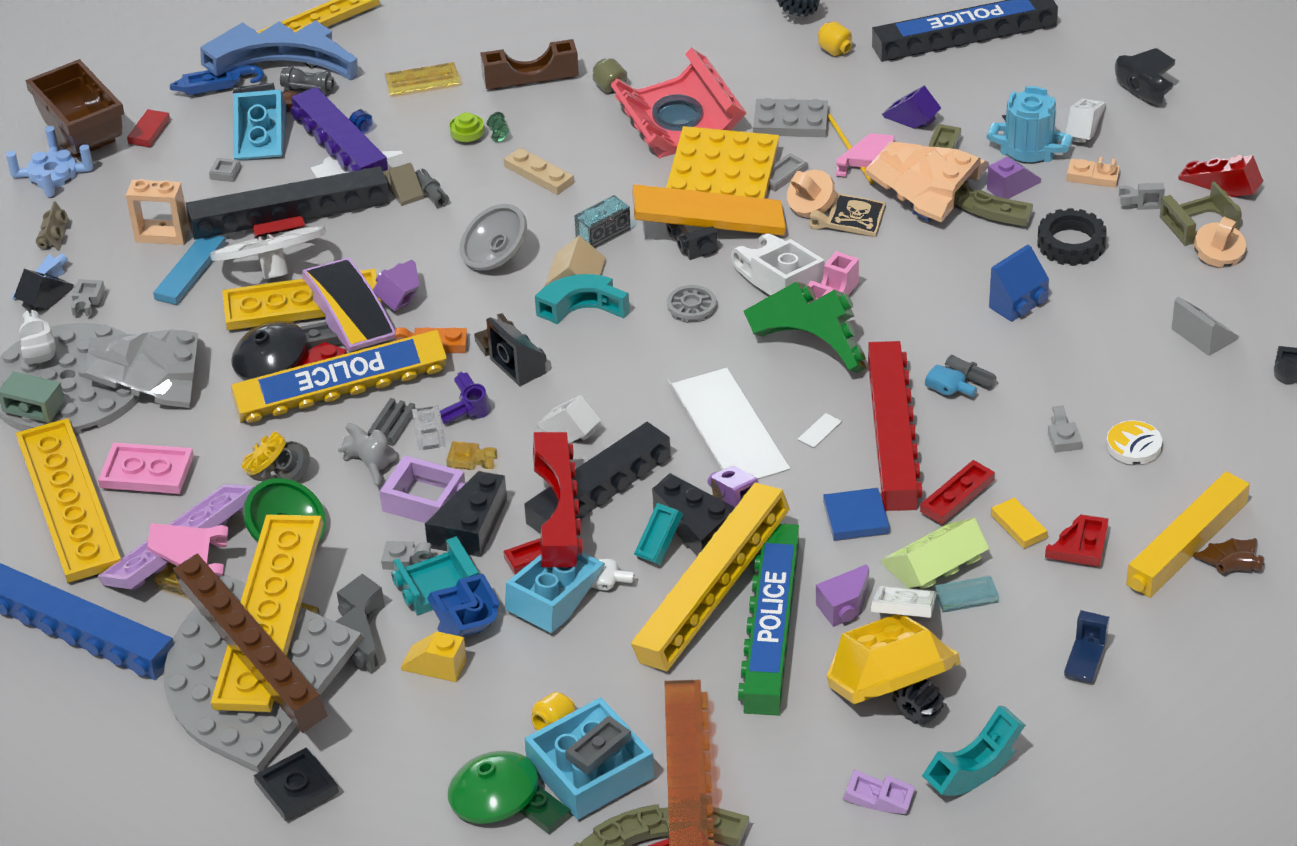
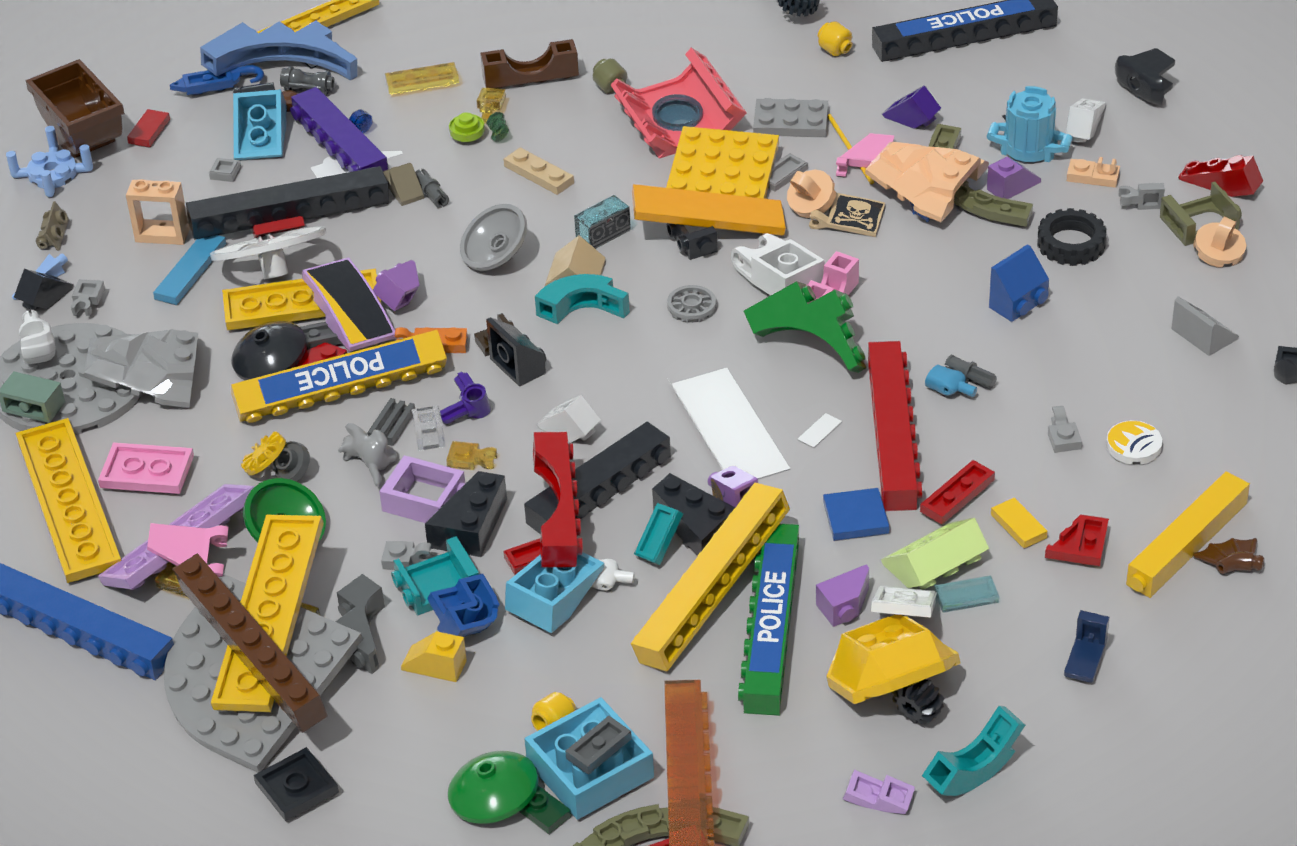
none -> clear yellow plate [477,88,506,123]

